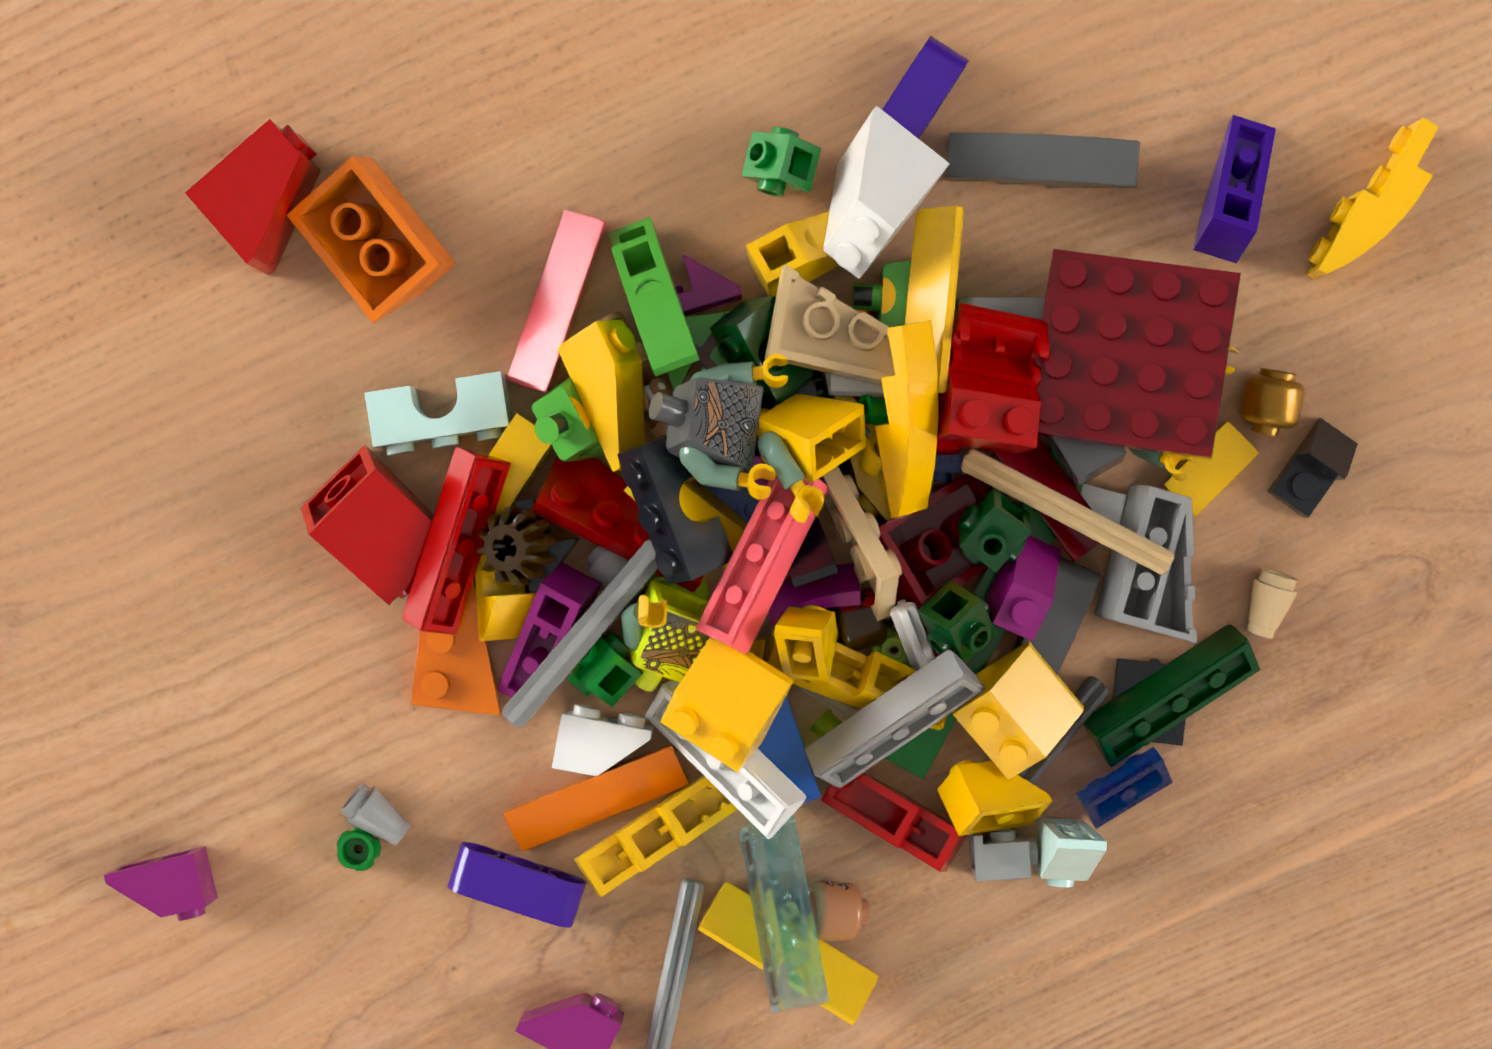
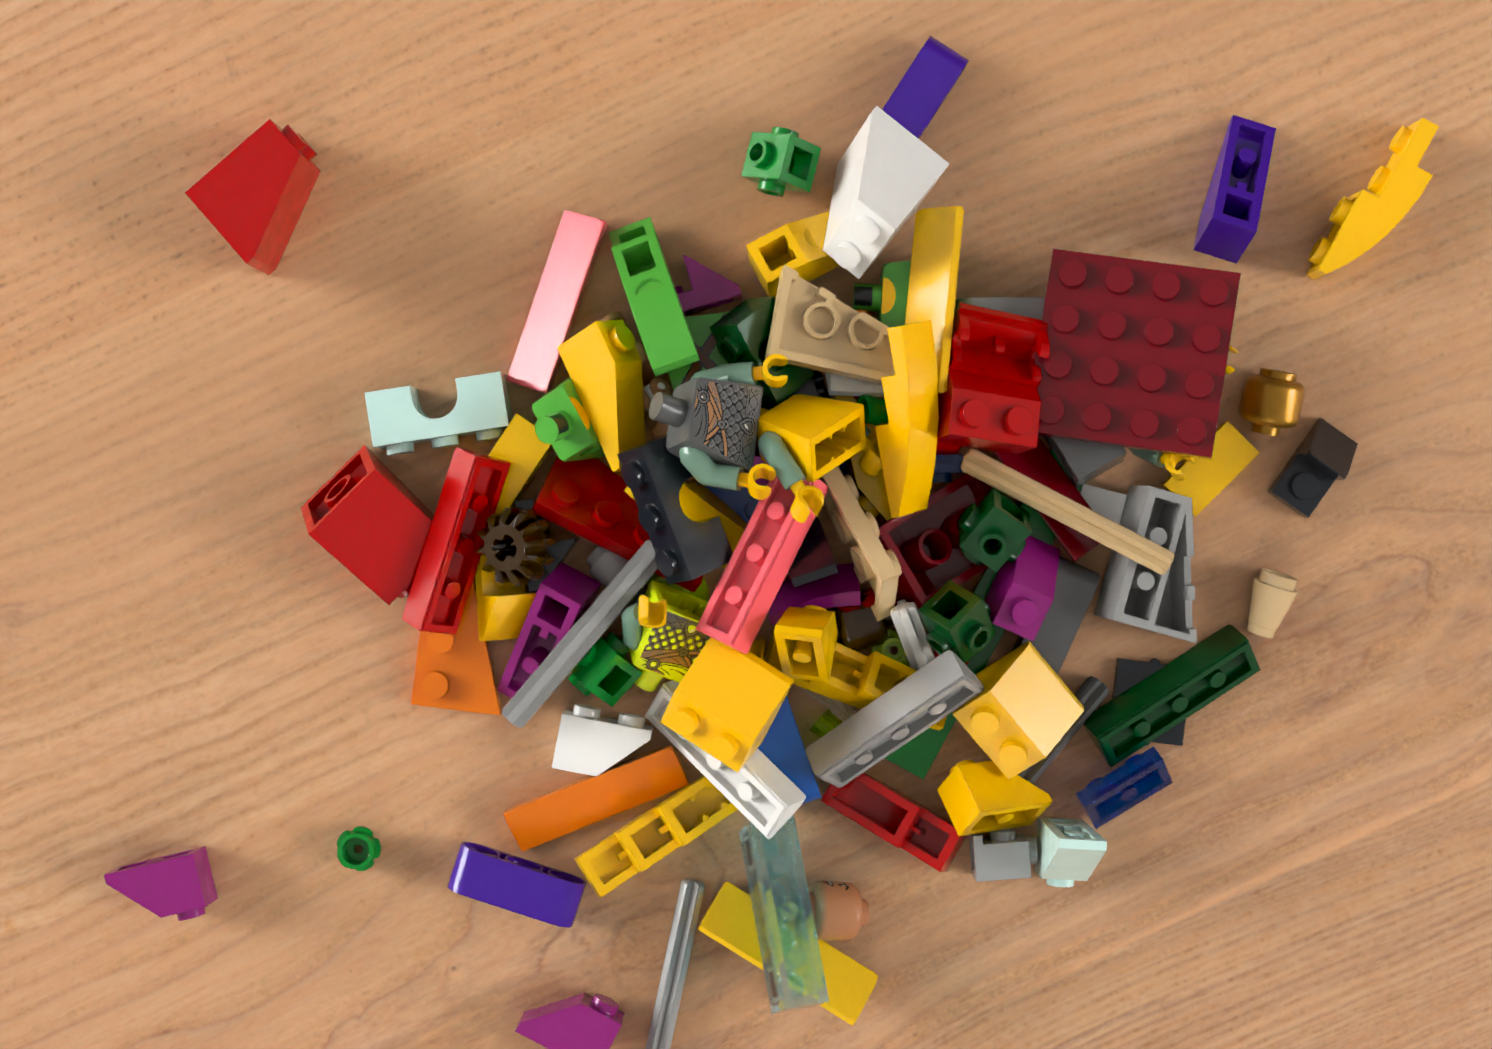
orange slope [286,155,457,323] -> none
light grey cone [340,783,411,846] -> none
dark grey slope [946,133,1140,188] -> none

